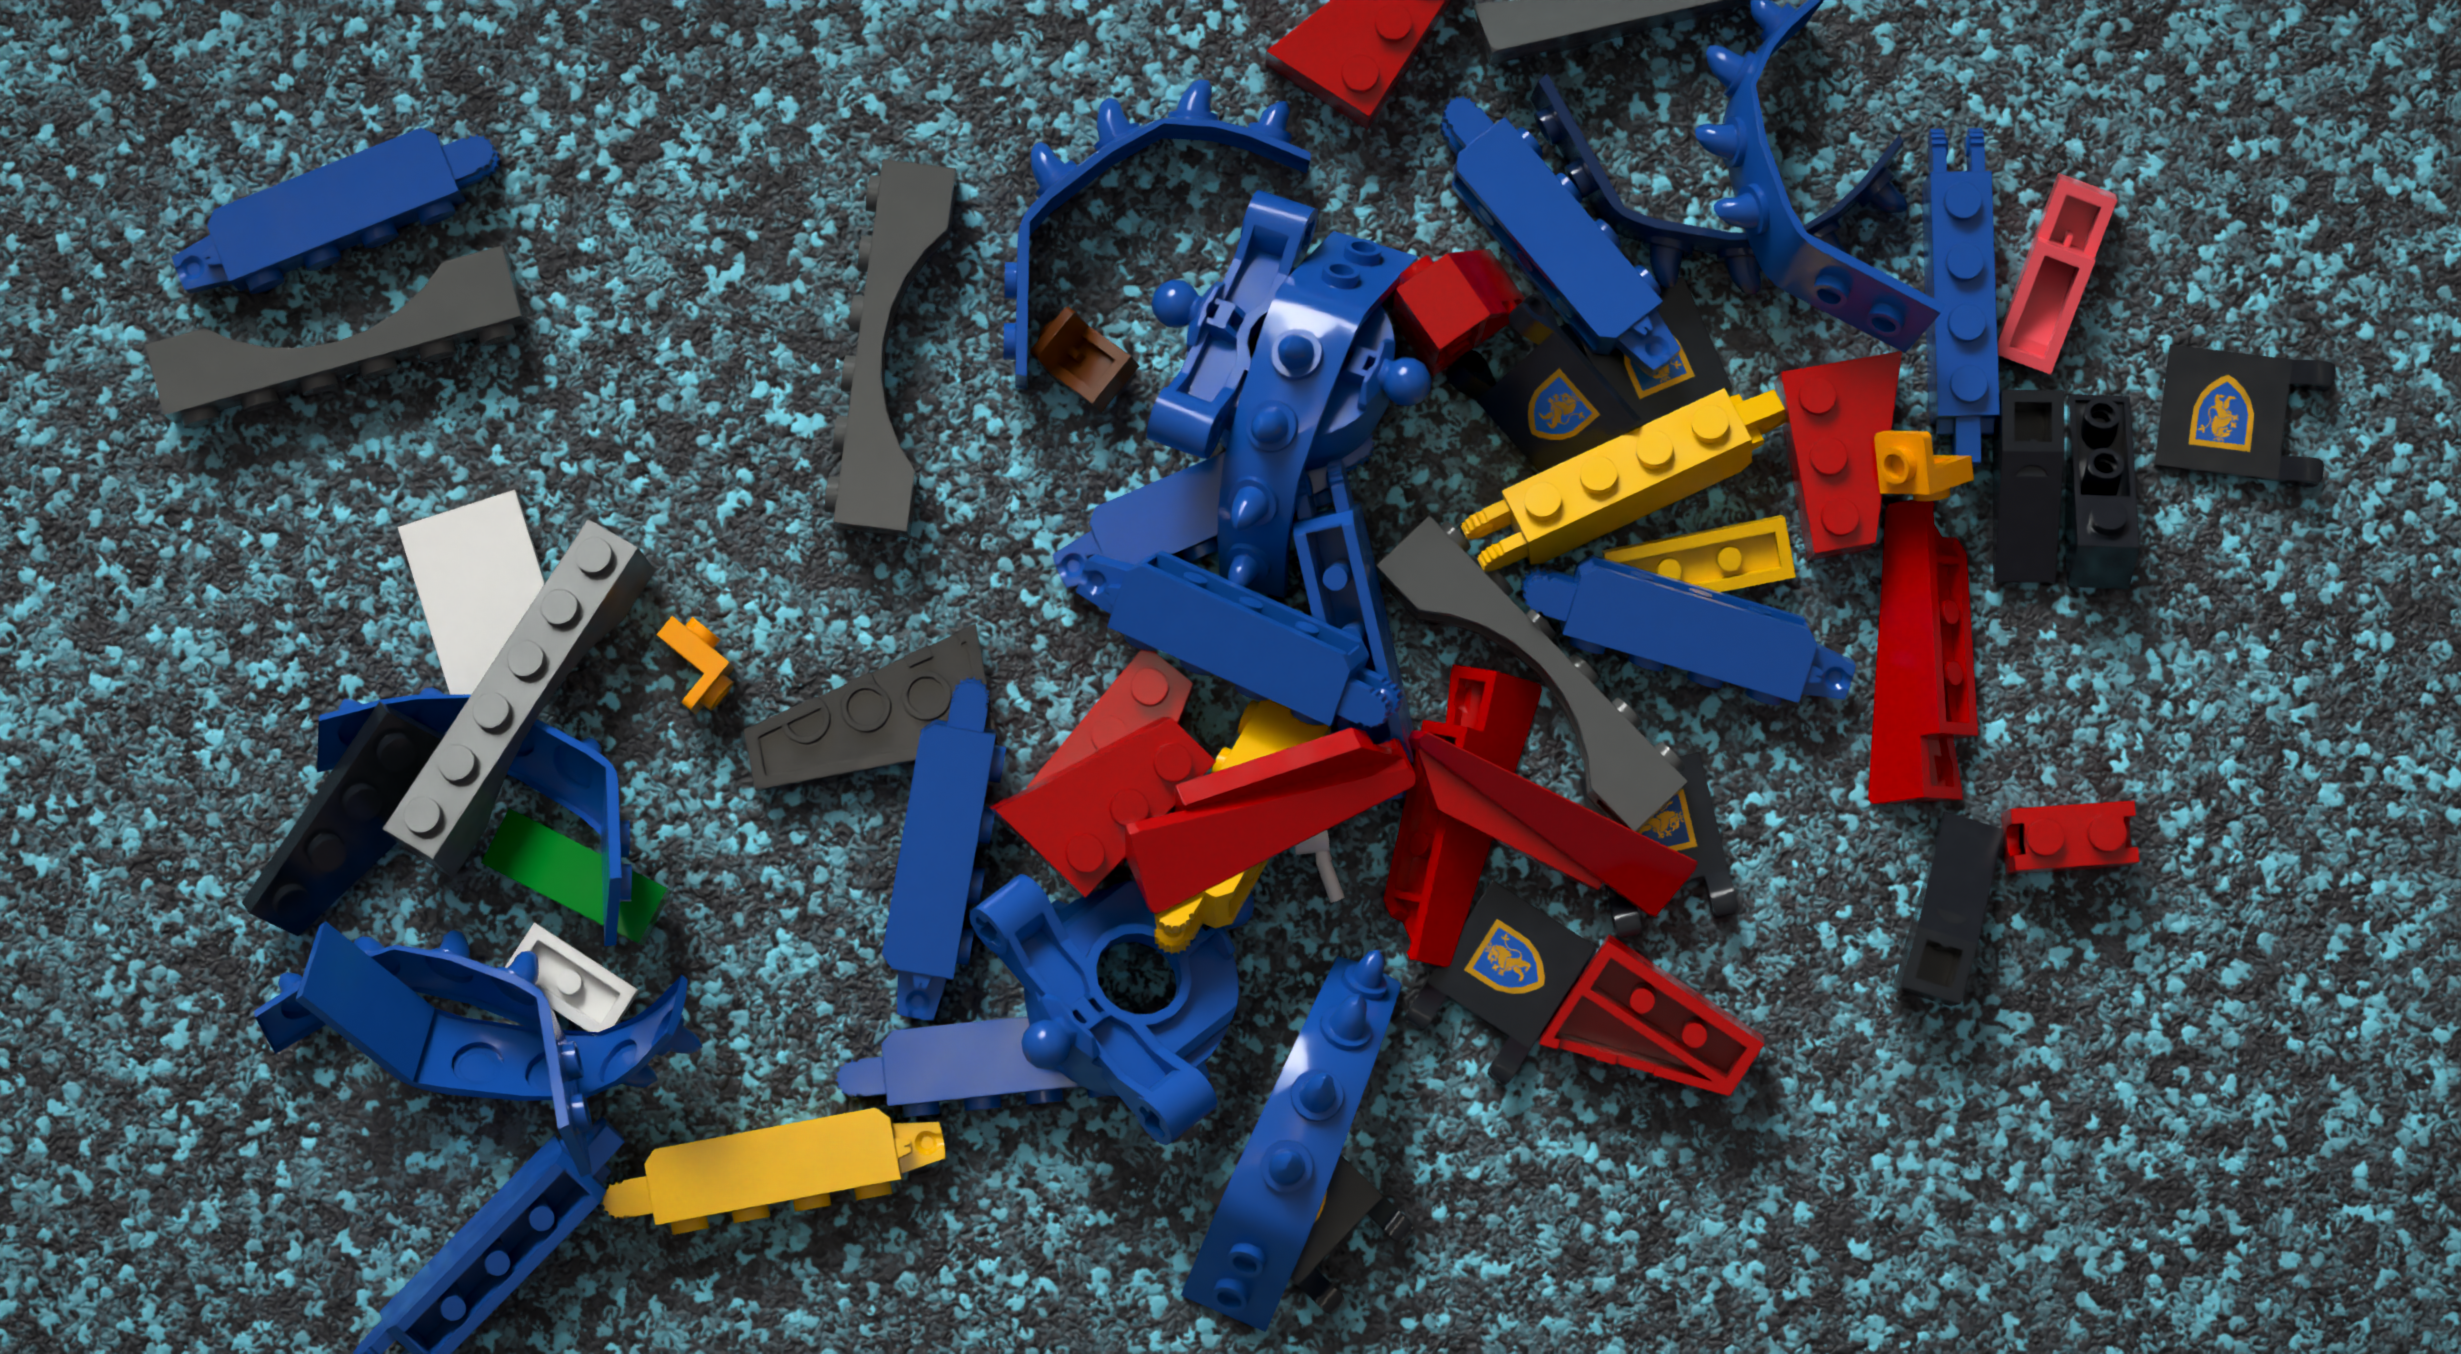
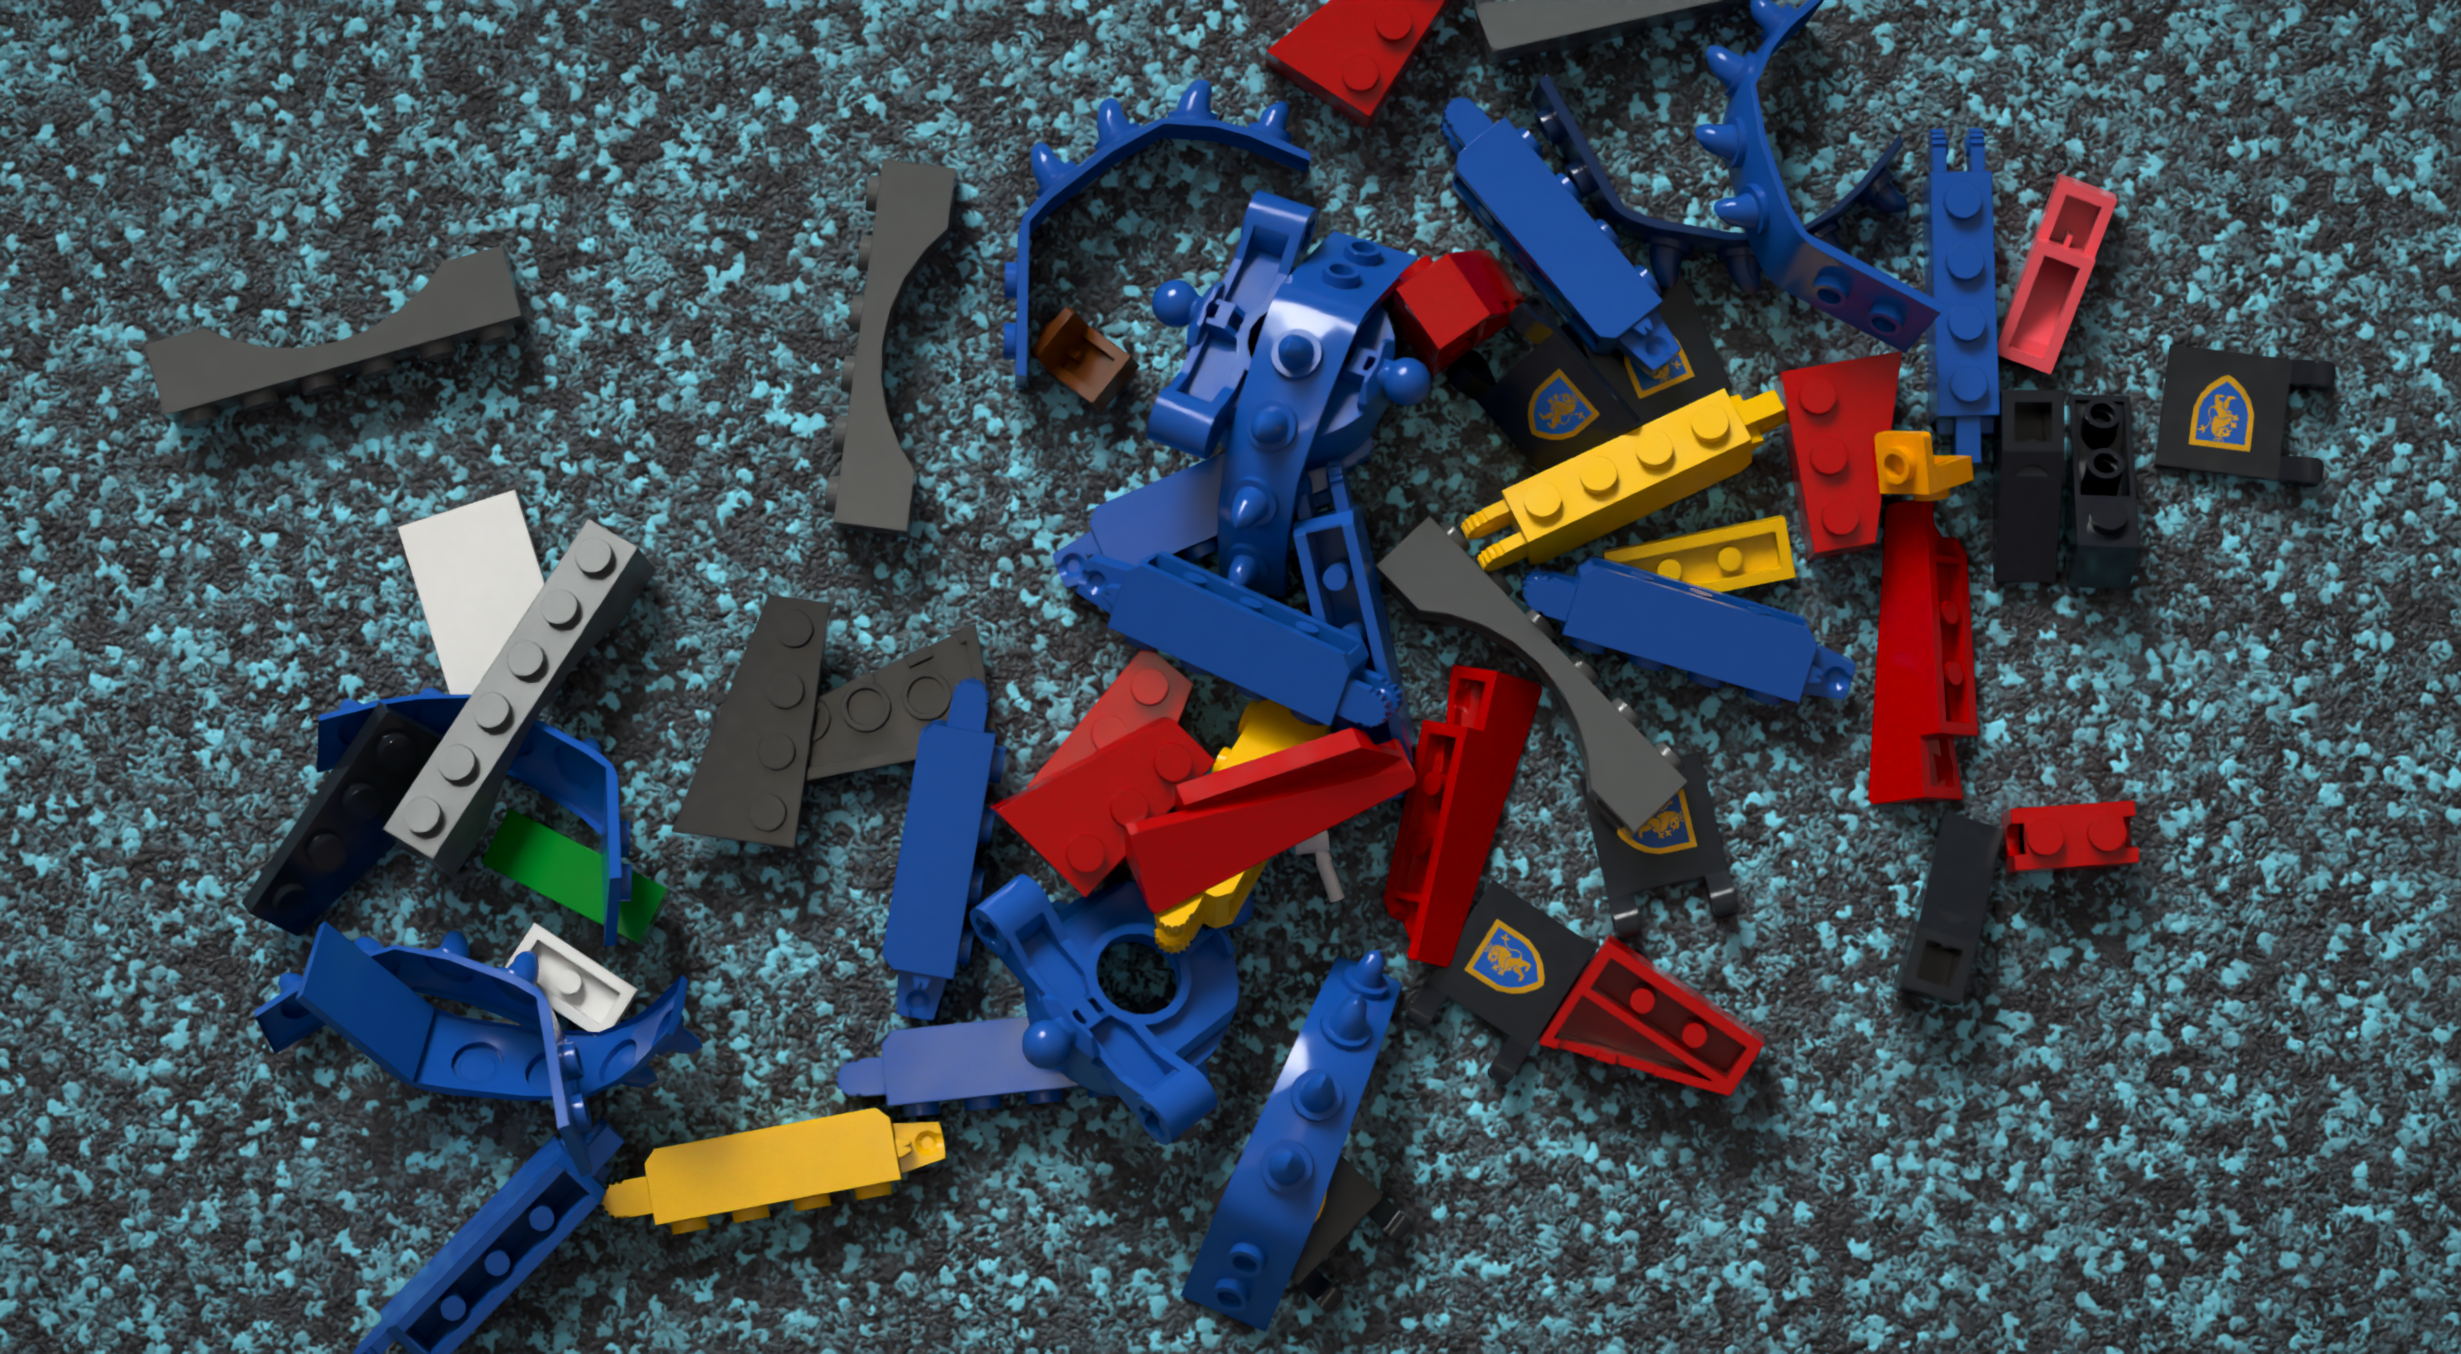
blue hinge [172,128,501,294] -> none
light orange bracket [656,616,735,715] -> none
red wedge [1408,730,1698,917] -> none
none -> black wing [672,595,832,849]

